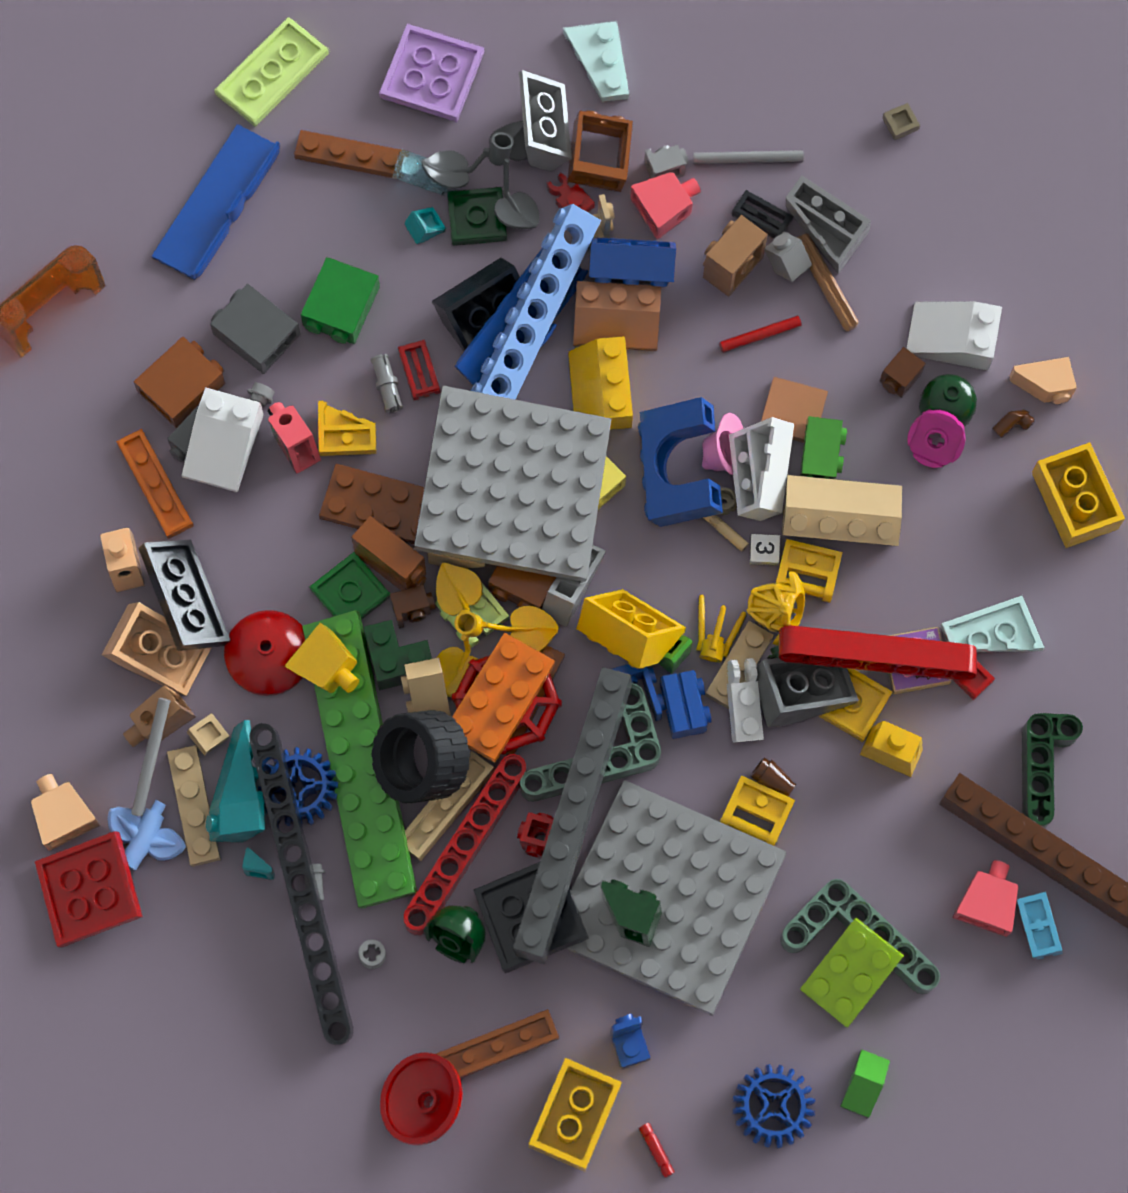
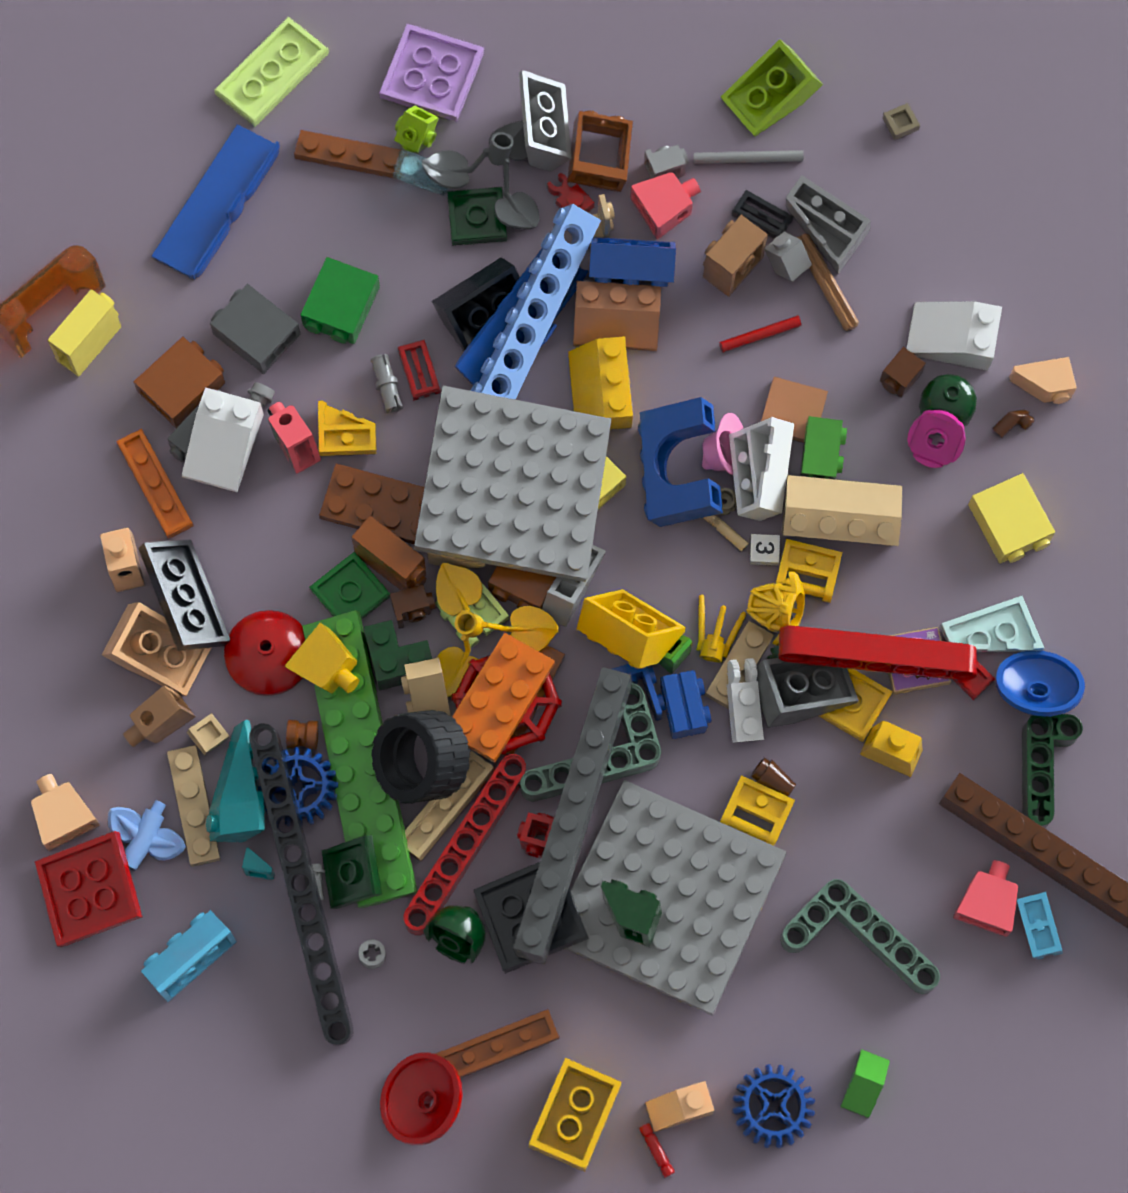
light grey bar [131,698,170,816] -> none
teal slope [404,207,447,244] -> none
light aqua wing [563,21,629,102] -> none
blue bracket [610,1014,651,1069] -> none
lime plate [800,918,904,1028] -> none
yellow brick [1031,442,1125,548] -> none
none -> light yellow brick [48,289,121,377]
none -> medium azure slope [141,910,237,1002]
none -> dark orange wheel [286,720,319,750]
none -> dark green tile [321,835,382,909]
none -> lime brick [394,105,439,153]
none -> light nougat slope [645,1081,715,1132]
none -> lime slope [721,39,823,136]
none -> light yellow brick [968,473,1055,564]
none -> blue dish [996,651,1085,717]

